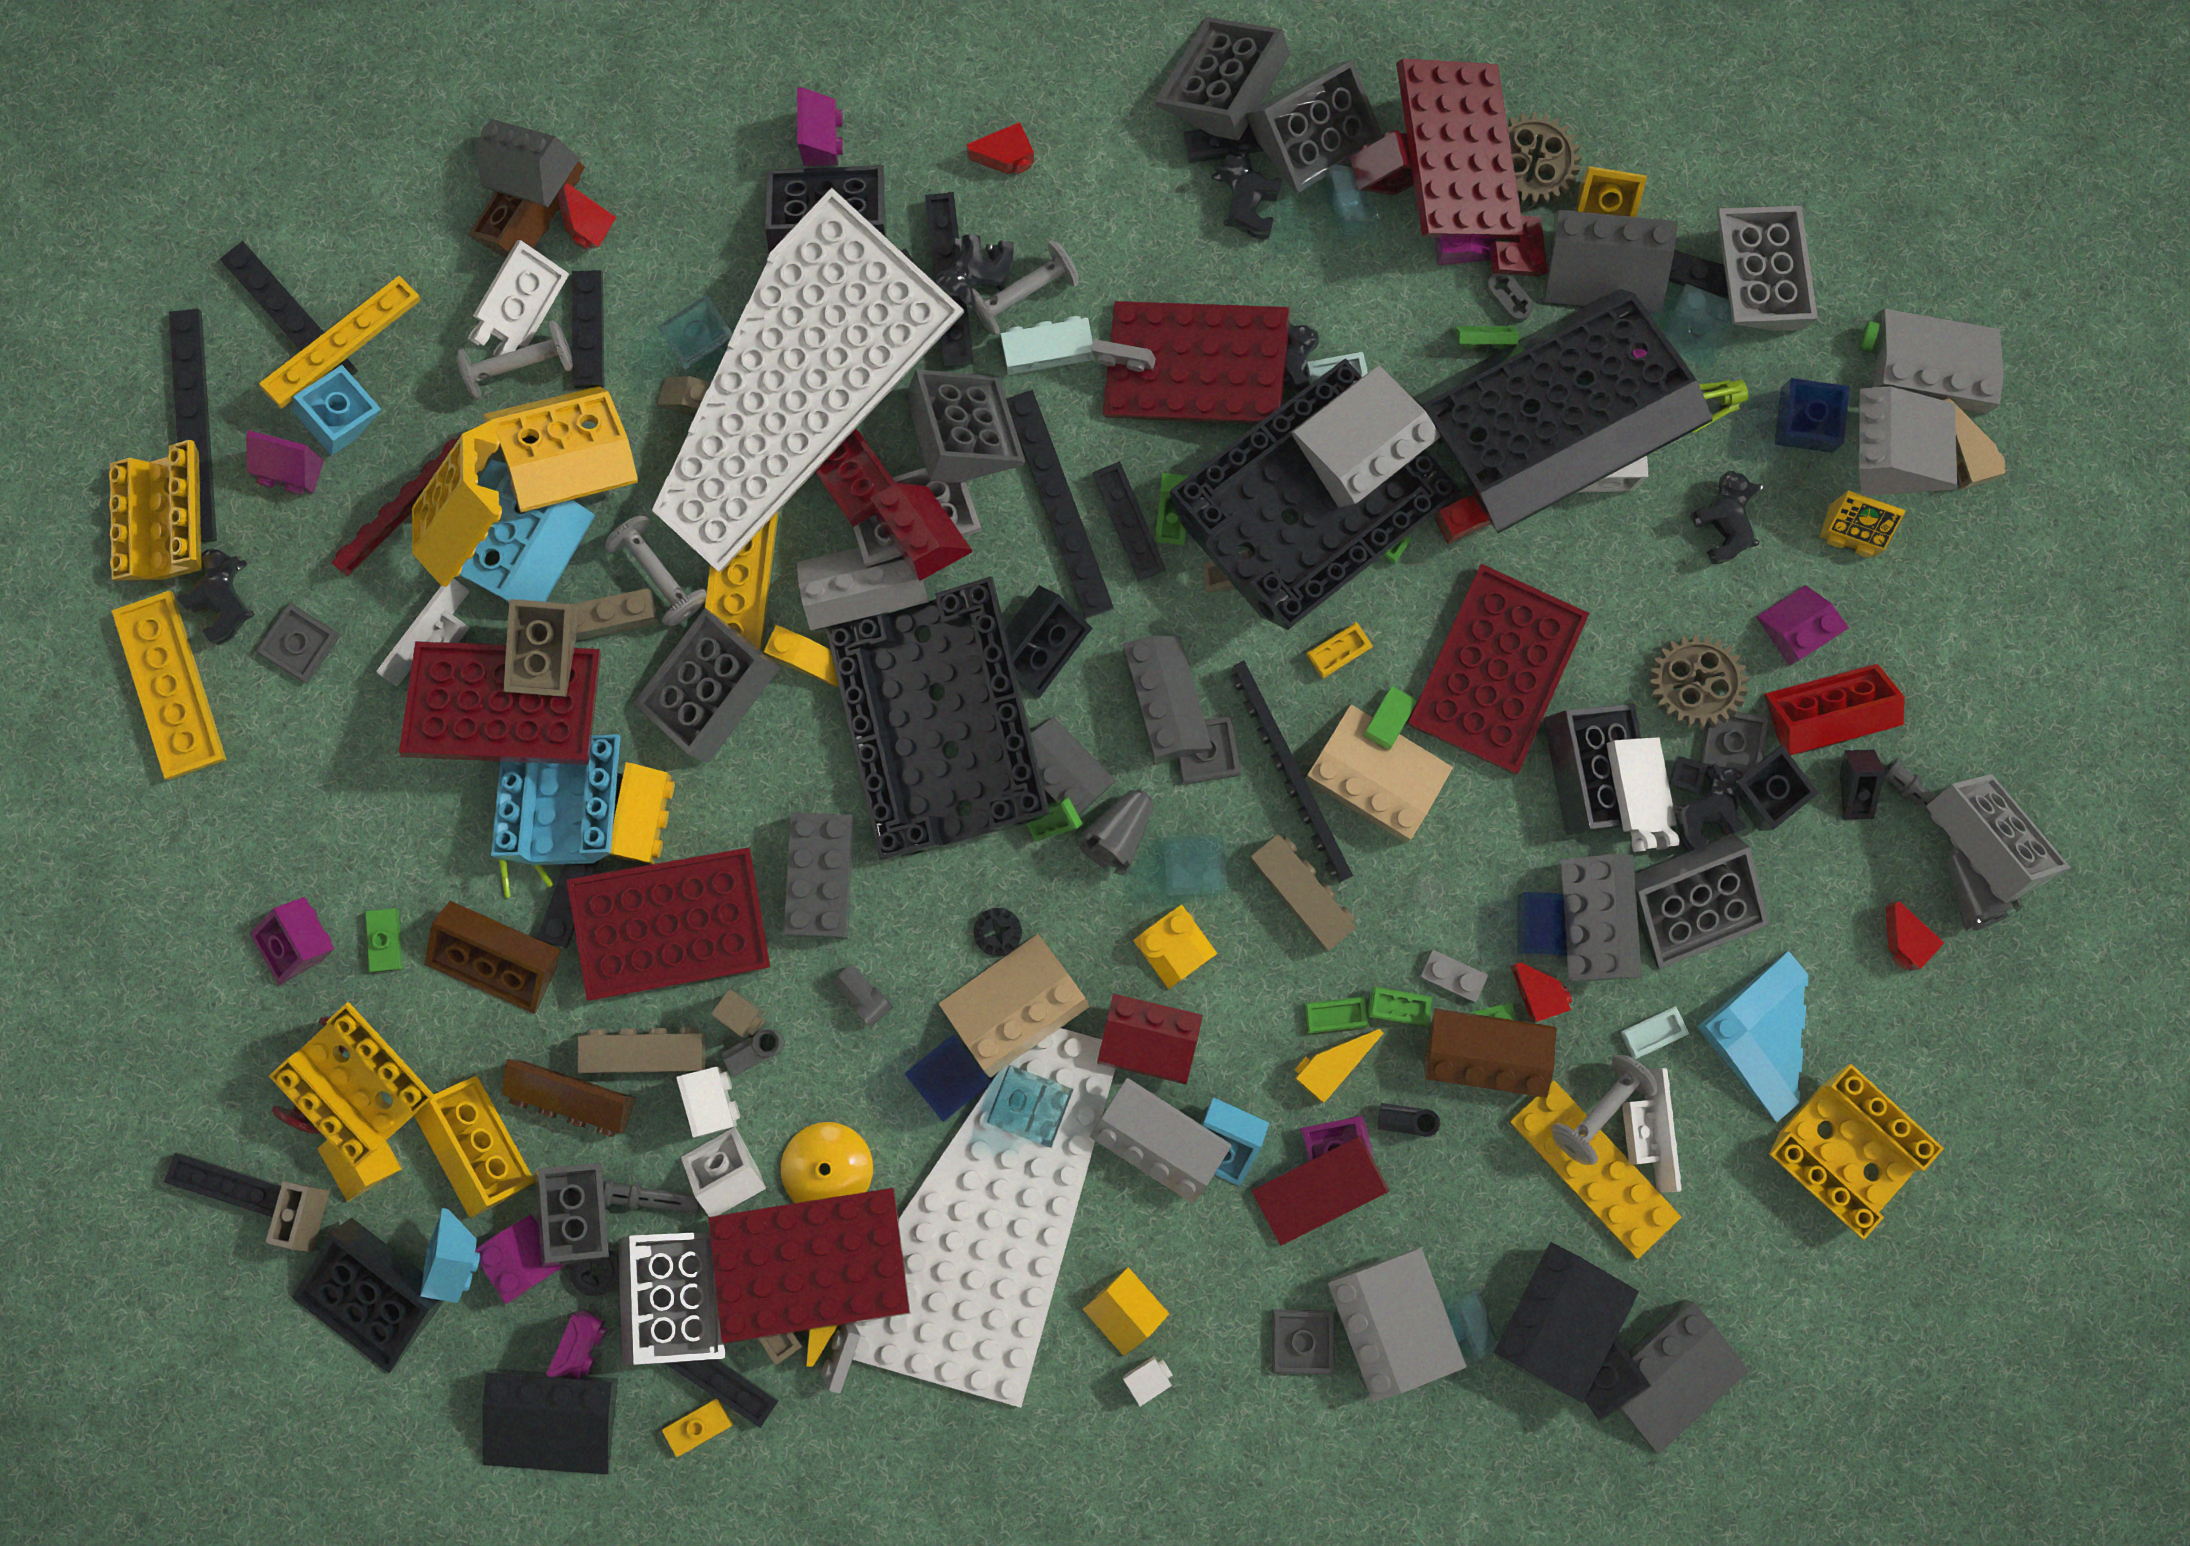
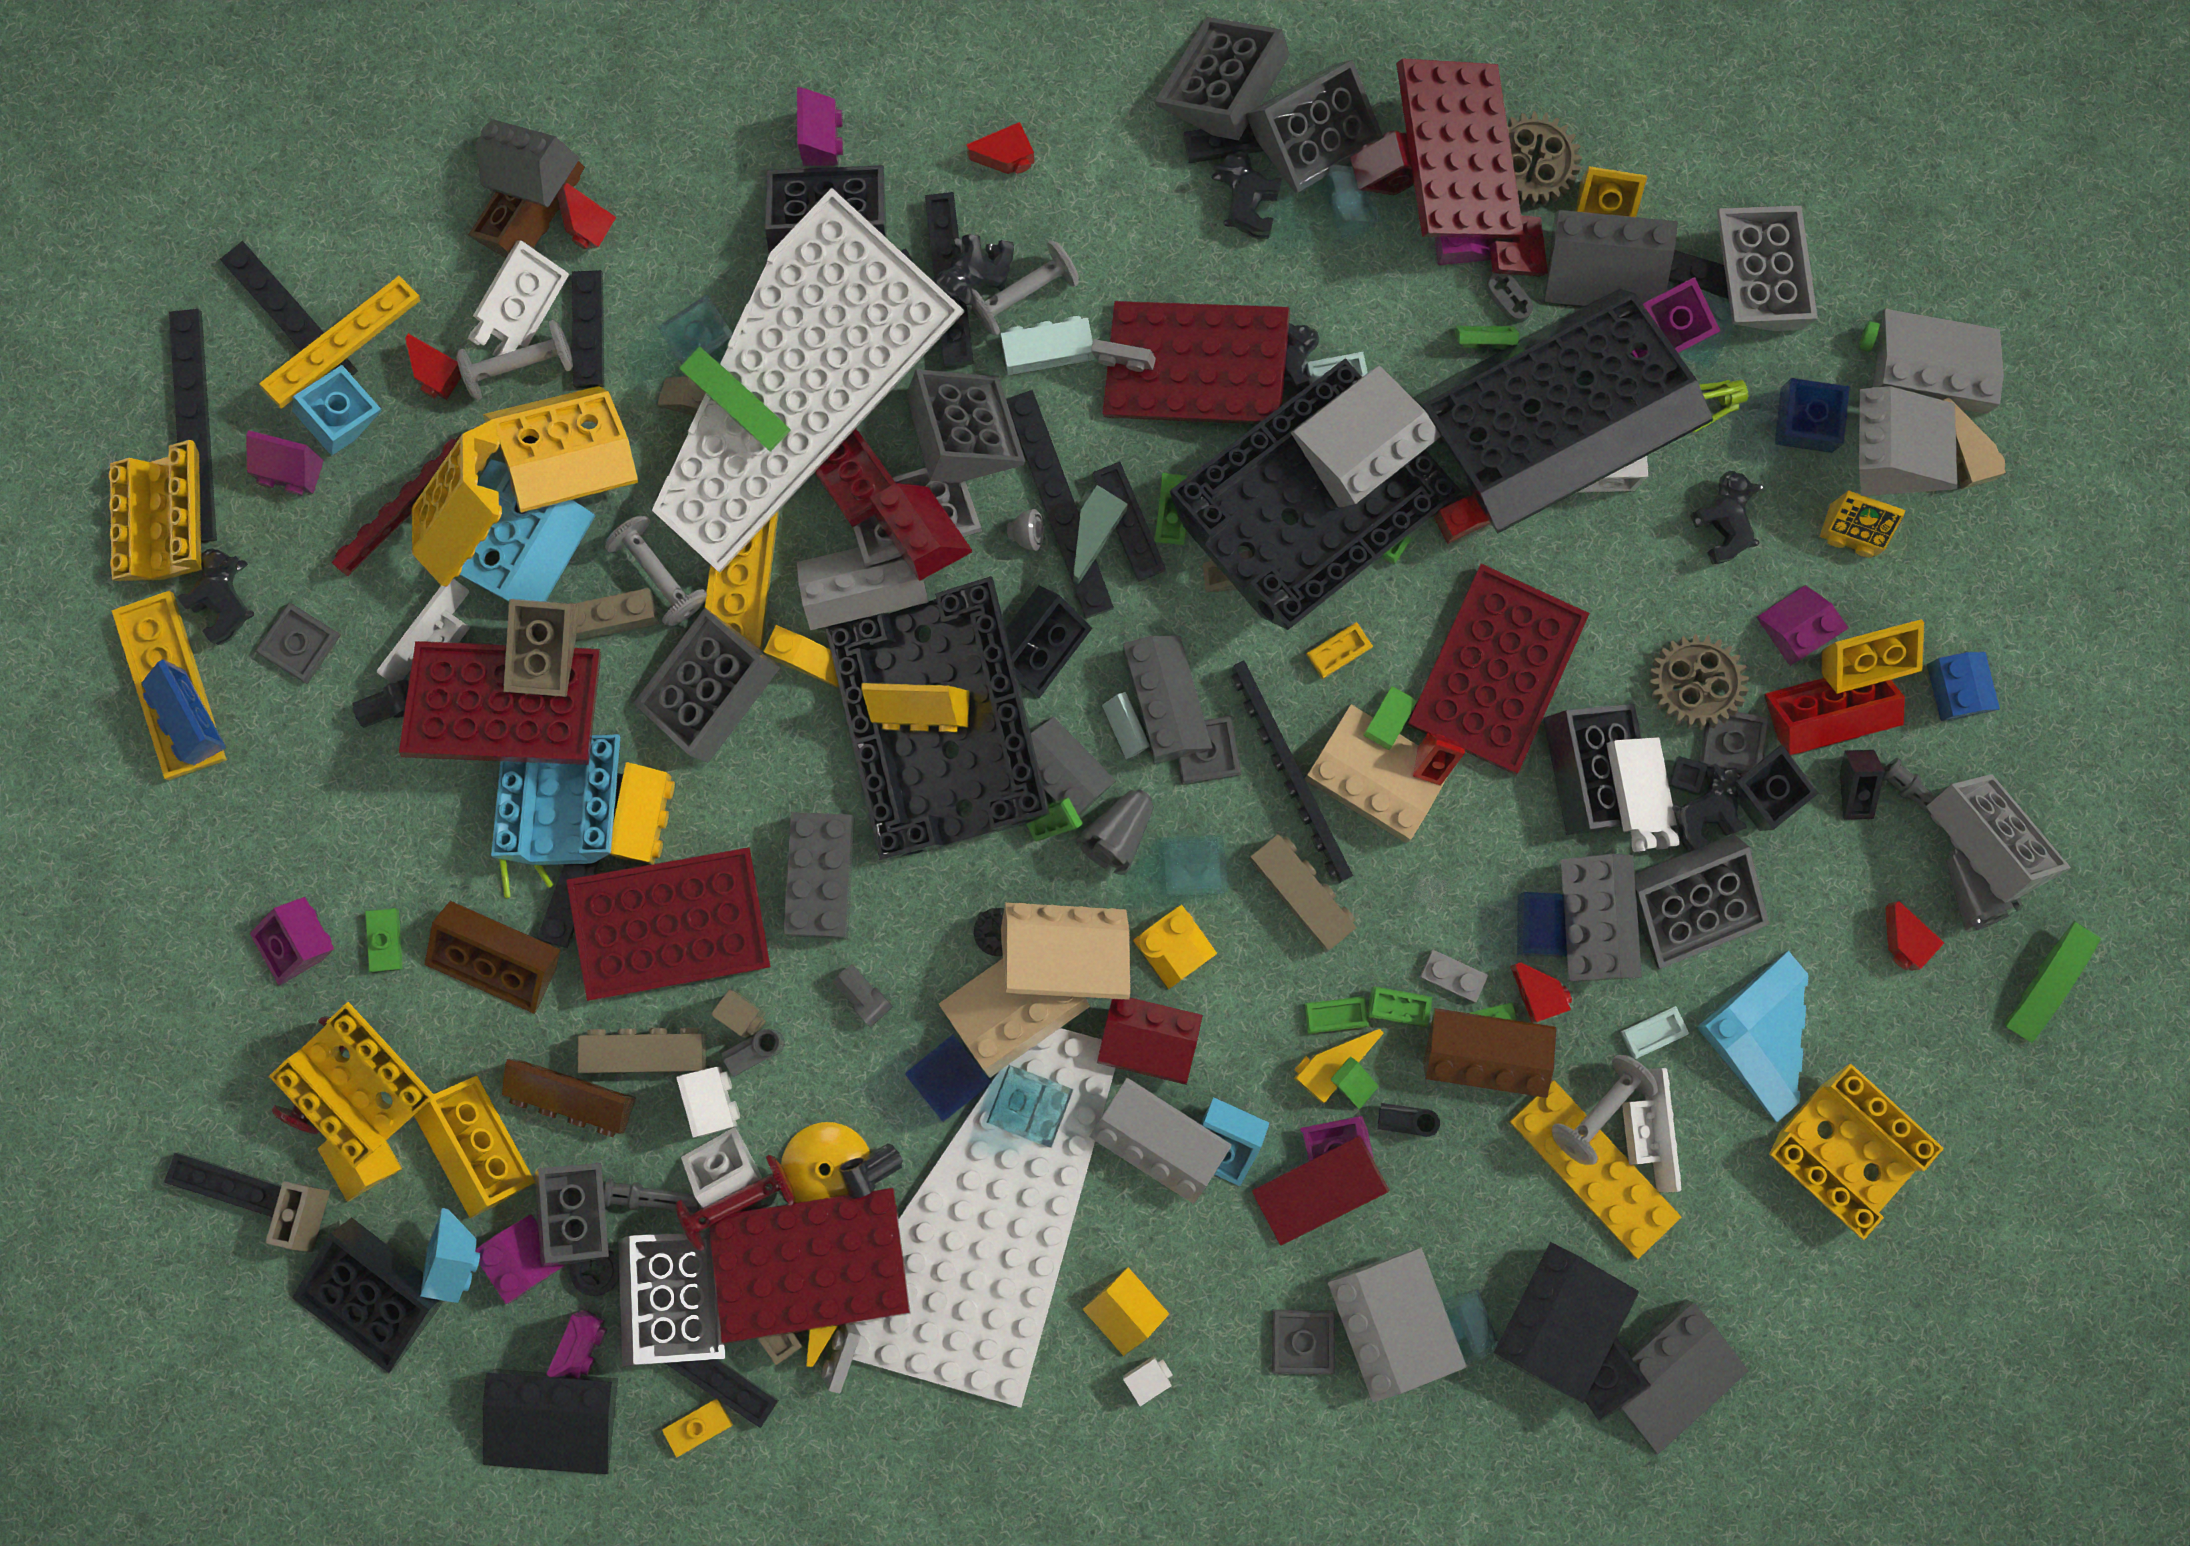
none -> blue slope [141,659,226,766]
none -> black piece [352,680,409,728]
none -> red slope [405,333,462,400]
none -> dark red hose [675,1155,795,1251]
none -> bright green slope [679,346,791,452]
none -> black piece [839,1143,903,1199]
none -> yellow slope [861,683,970,733]
none -> tan slope [1001,902,1130,1000]
none -> light grey brick [1007,509,1044,551]
none -> sand green slope [1073,485,1128,584]
none -> light aqua tile [1102,692,1150,759]
none -> bright green tile [1331,1057,1379,1110]
none -> red slope [1413,732,1465,786]
none -> magenta slope [1642,277,1721,353]
none -> yellow slope [1821,619,1924,694]
none -> blue slope [1927,652,2000,721]
none -> bright green slope [2004,921,2101,1043]

